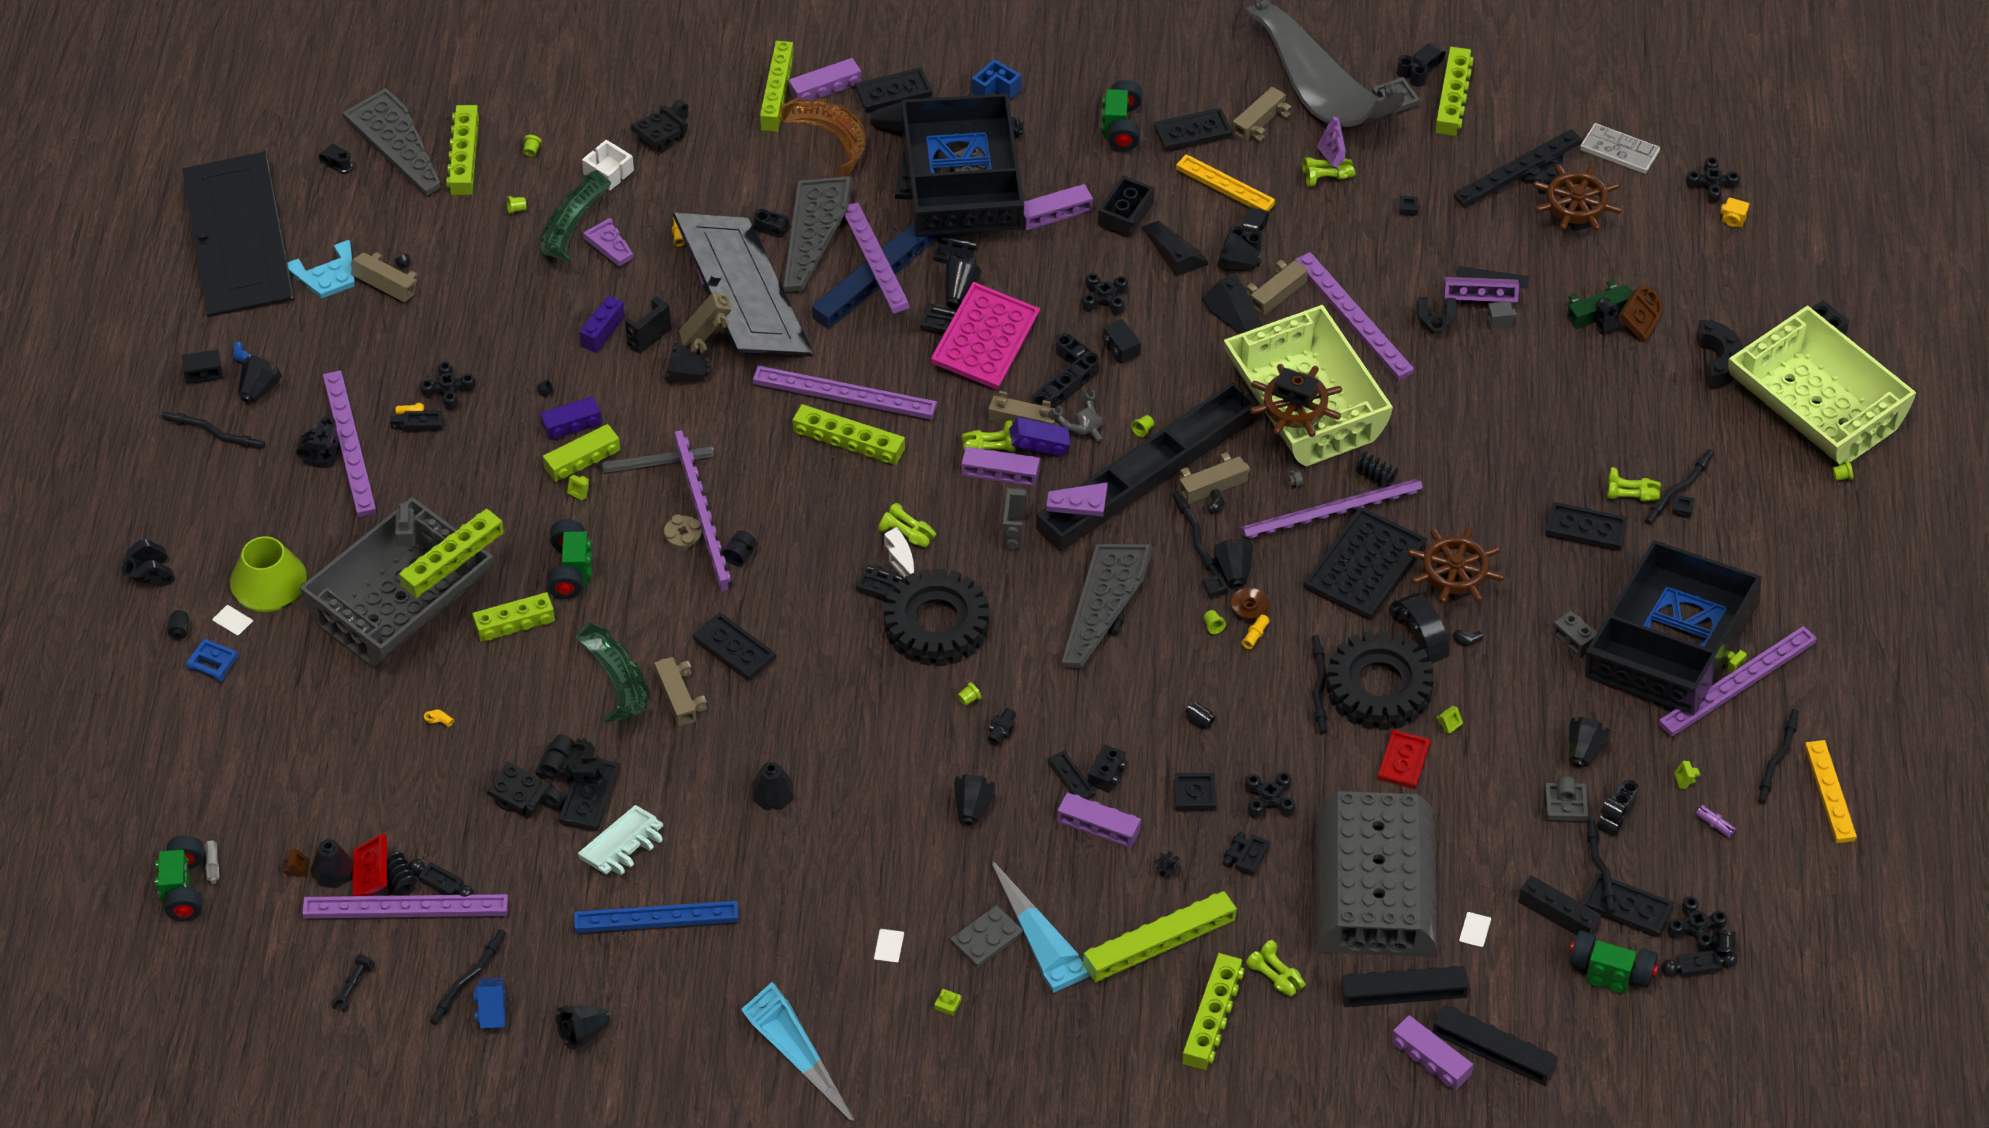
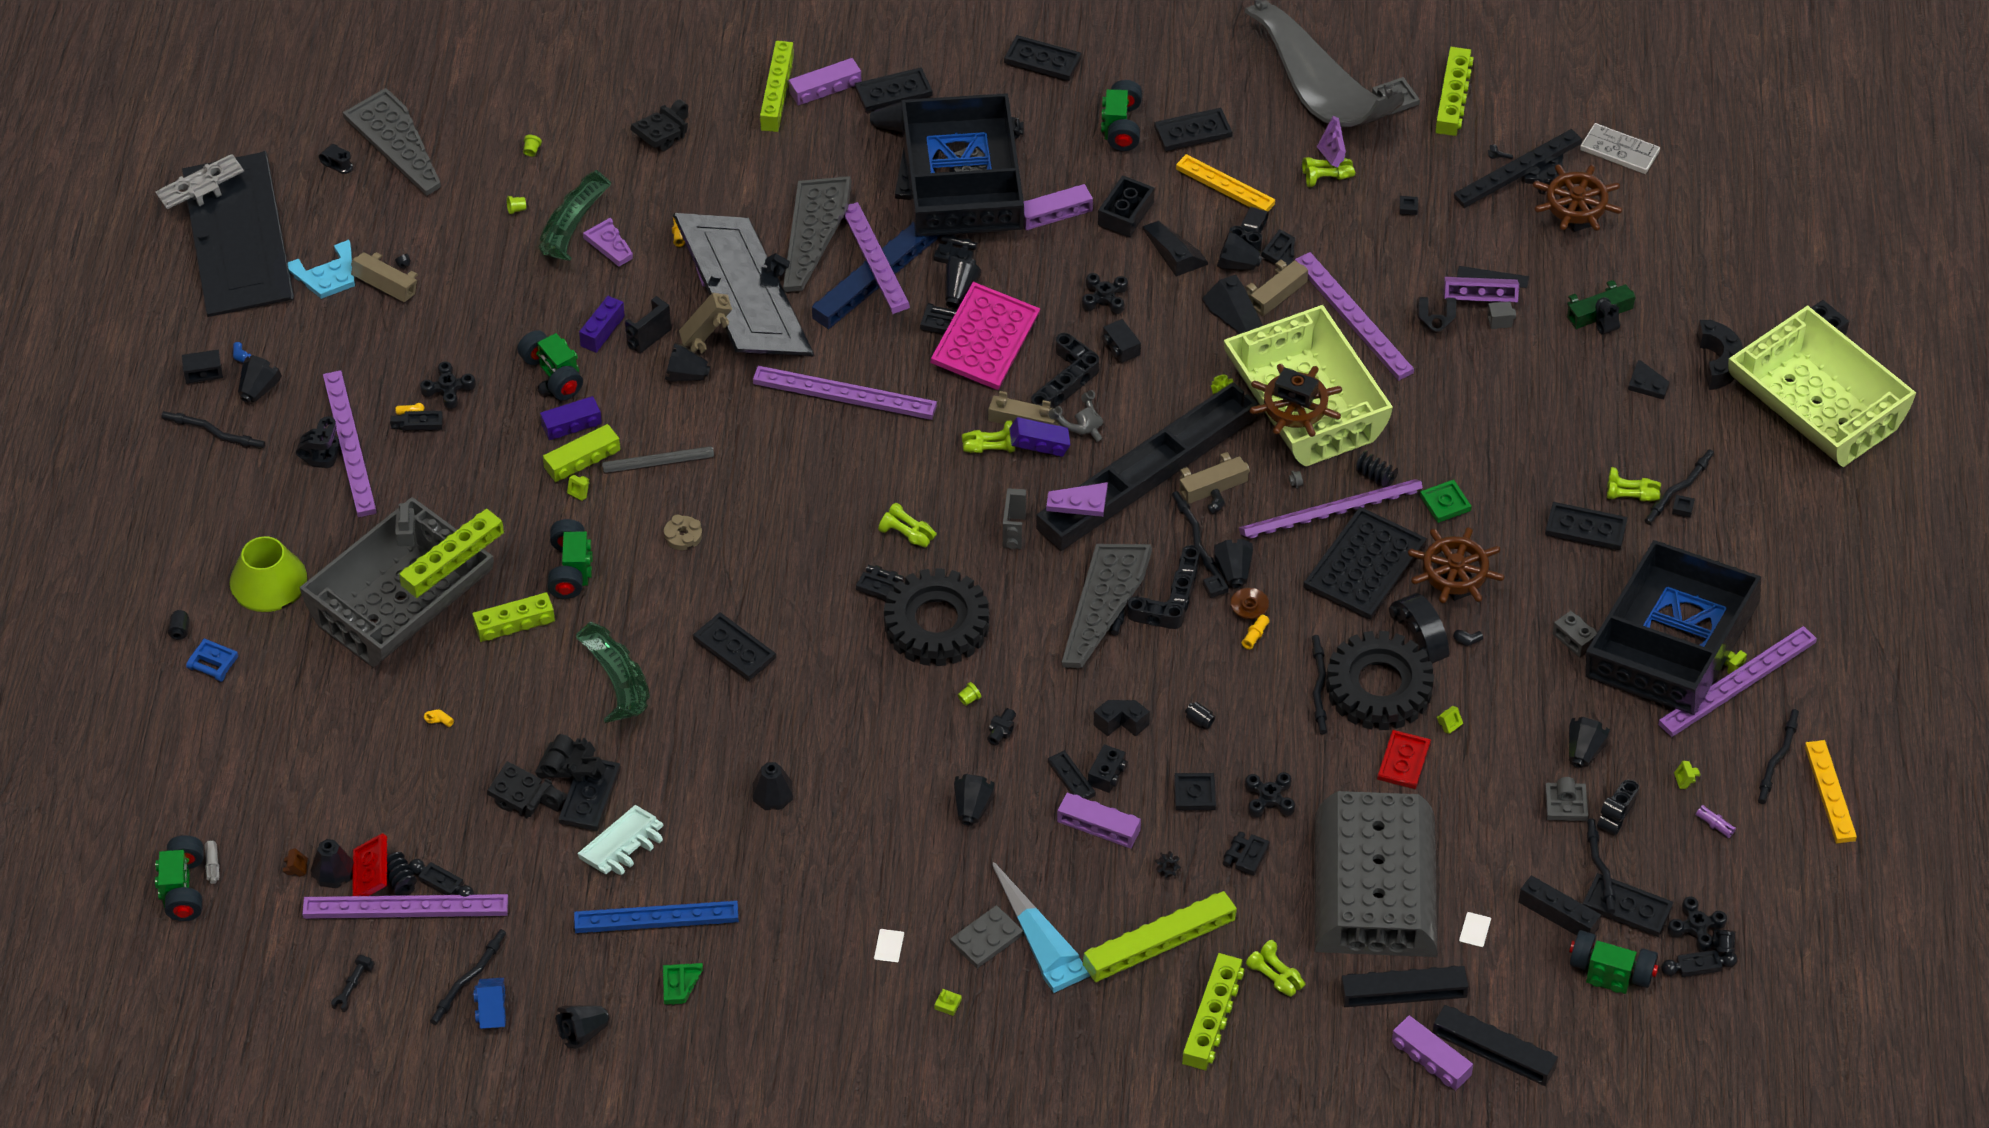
black piece [122,539,175,586] -> none
white sticker [212,605,253,635] -> none
lime brick [446,105,479,195] -> none
white piece [582,140,634,191] -> none
dark tan brick [654,657,707,727] -> none
medium lavender plate [675,430,731,592] -> none
black wheel [723,530,757,567] -> none
medium azure plate [741,982,854,1121] -> none
black piece [754,209,790,238] -> none
clear orange windscreen [780,98,866,177] -> none
lime brick [793,404,905,465] -> none
white slope [884,527,914,579] -> none
medium lavender brick [962,447,1040,487] -> none
blue brick [972,59,1021,99] -> none
lime piece [1131,415,1154,437] -> none
lime piece [1203,610,1226,634] -> none
dark tan brick [1232,87,1291,142] -> none
black piece [1397,42,1446,87] -> none
reddish brown plate [1618,286,1662,342] -> none
black gear [1686,157,1740,202] -> none
yellow brick [1720,198,1750,227] -> none
lime piece [1832,461,1854,481] -> none
none -> light grey piece [156,154,244,209]
none -> brick [517,330,583,400]
none -> green wing [663,963,703,1004]
none -> black tile [764,253,790,277]
none -> black plate [1004,35,1082,81]
none -> black brick [1093,700,1150,737]
none -> black beam [1128,545,1200,629]
none -> lime gear [1211,375,1233,394]
none -> black wing [1261,229,1295,266]
none -> green plate [1420,480,1472,523]
none -> black hand [1488,144,1513,159]
none -> black wing [1628,360,1669,400]

